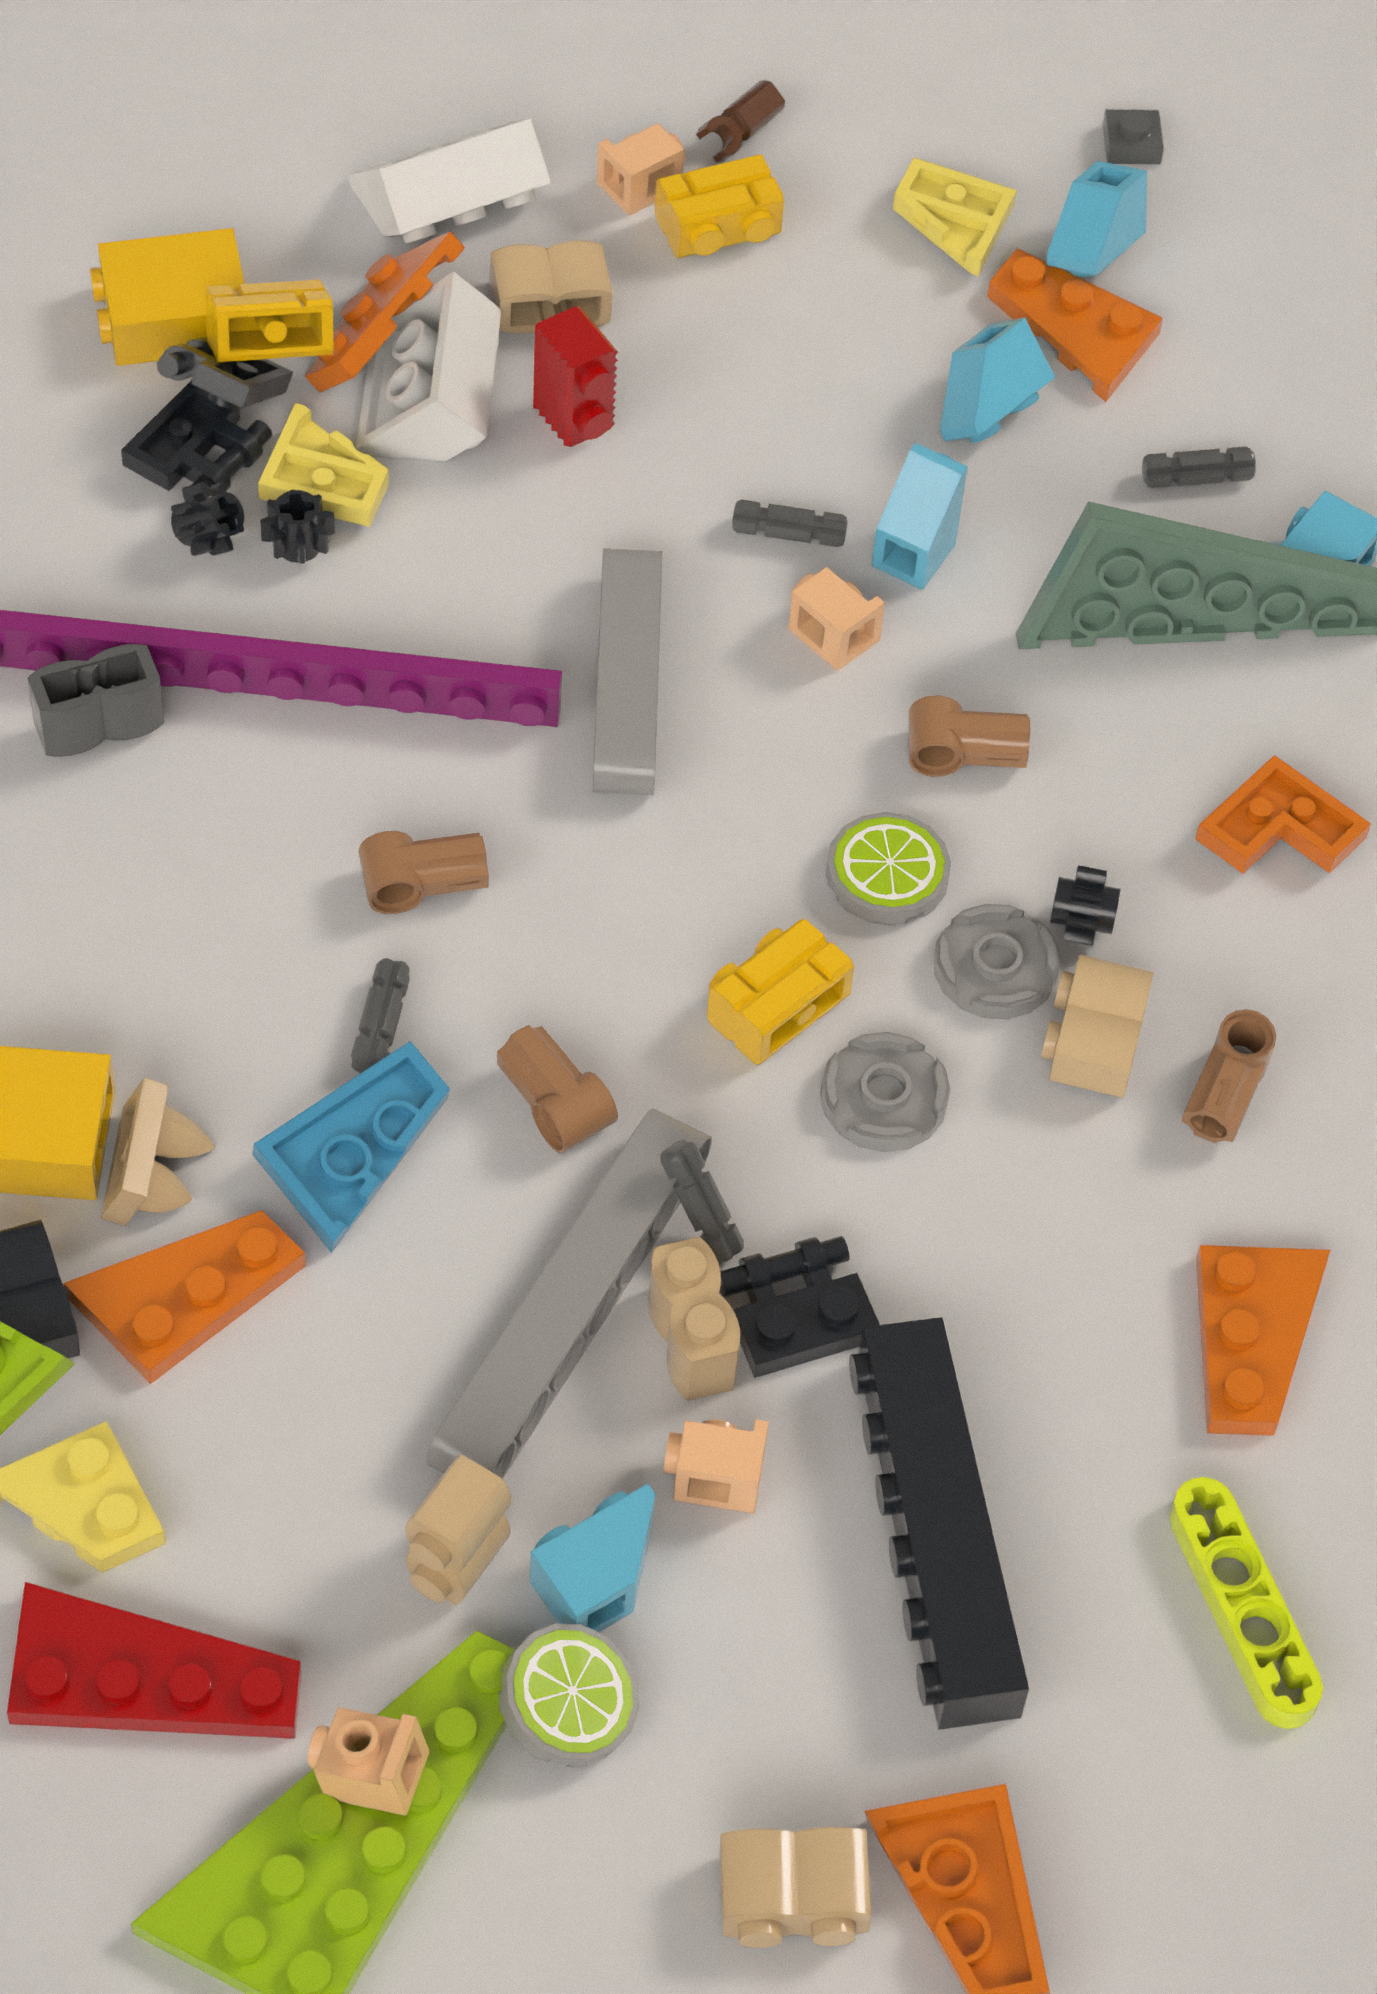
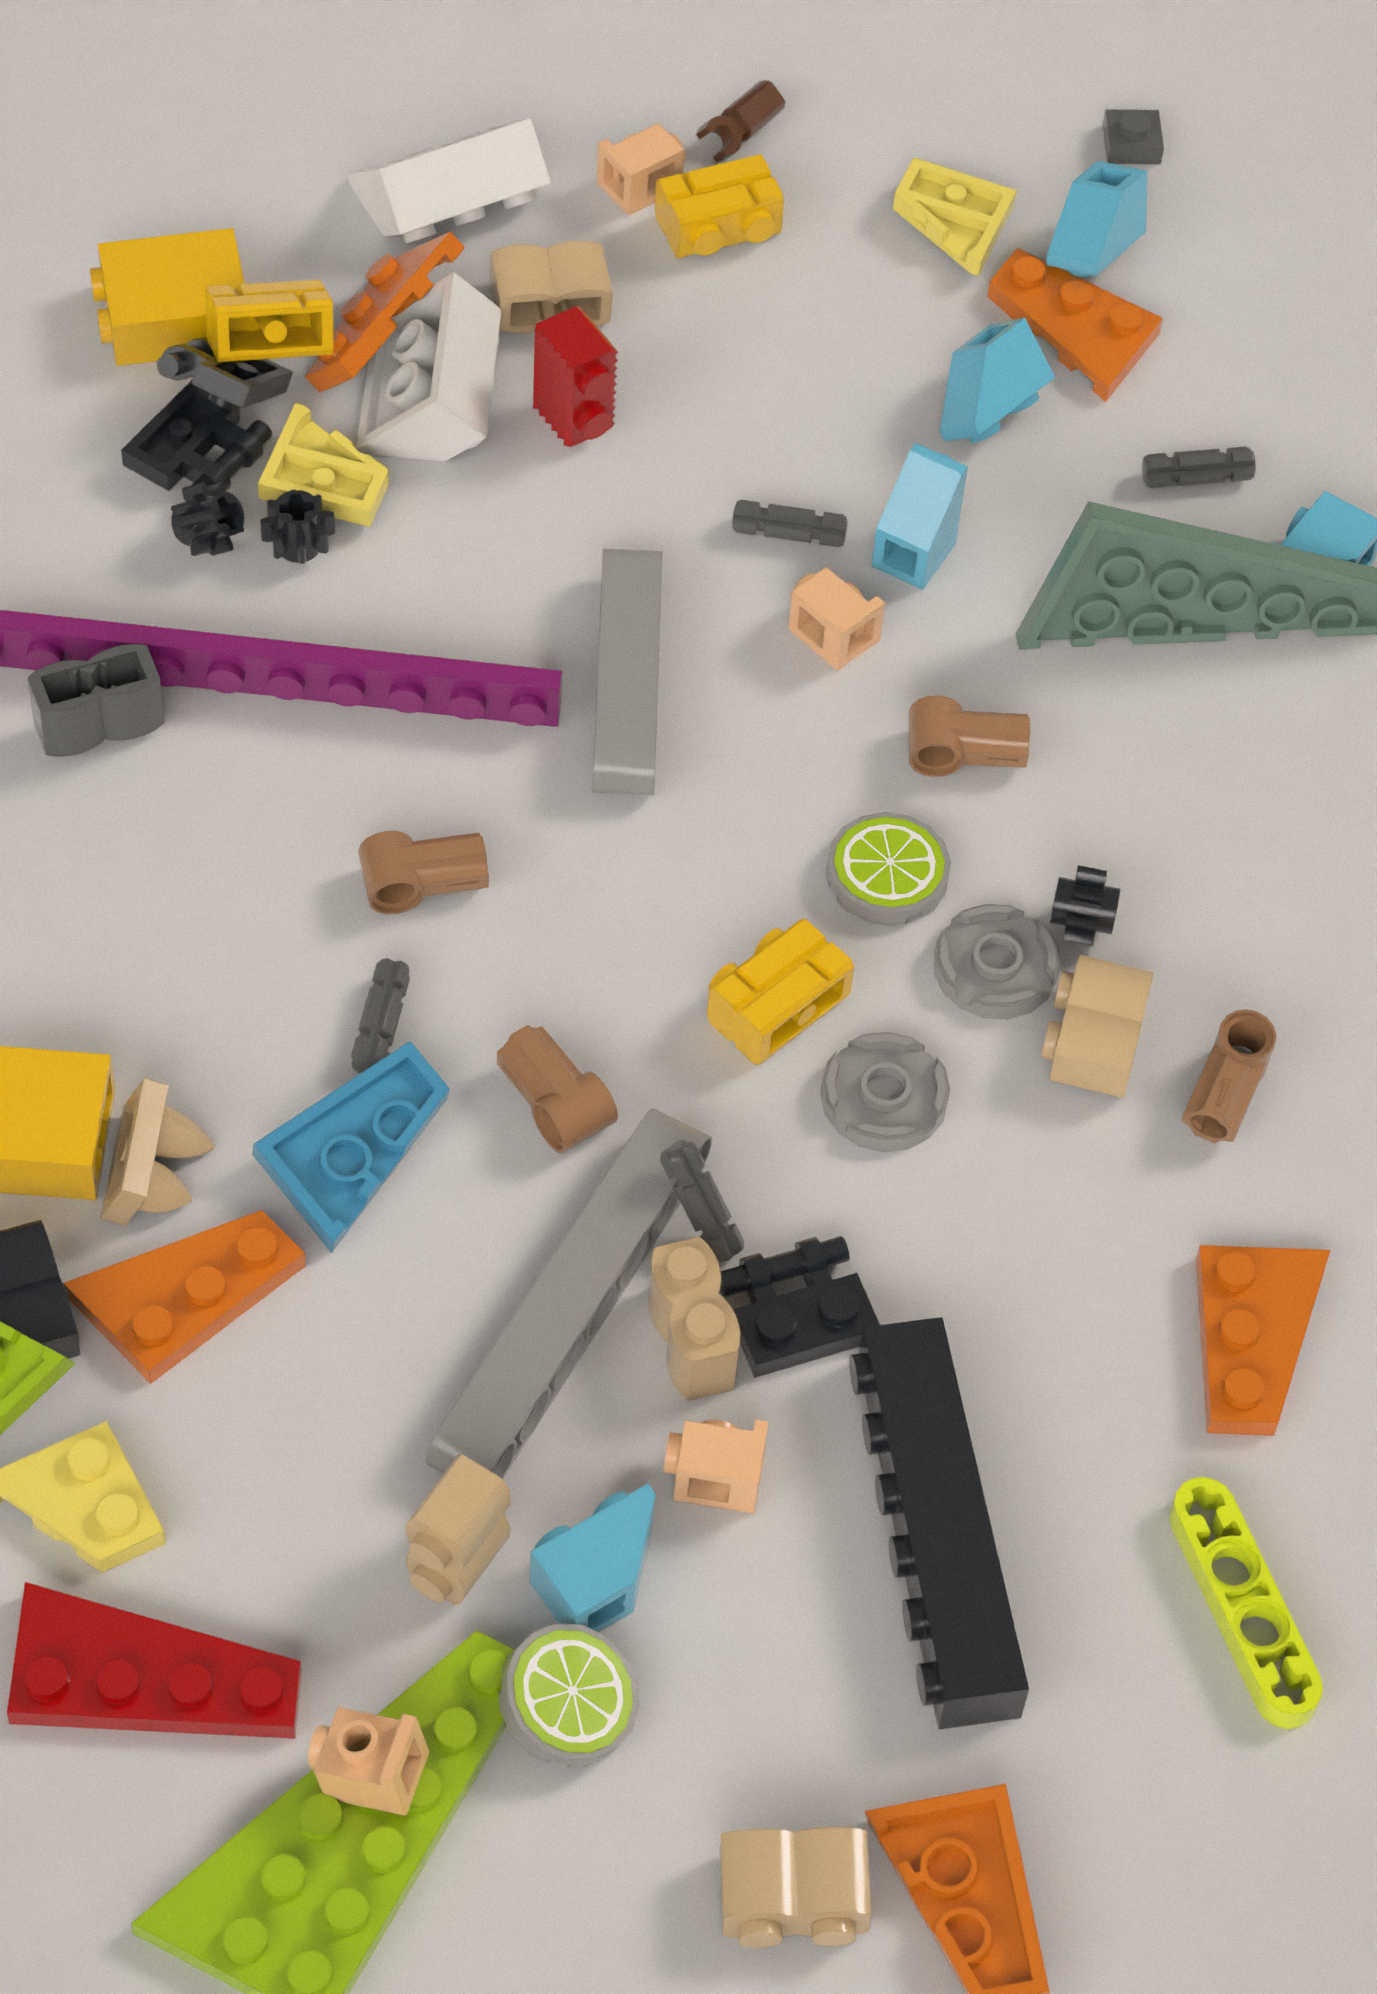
orange plate [1195,755,1371,874] -> none

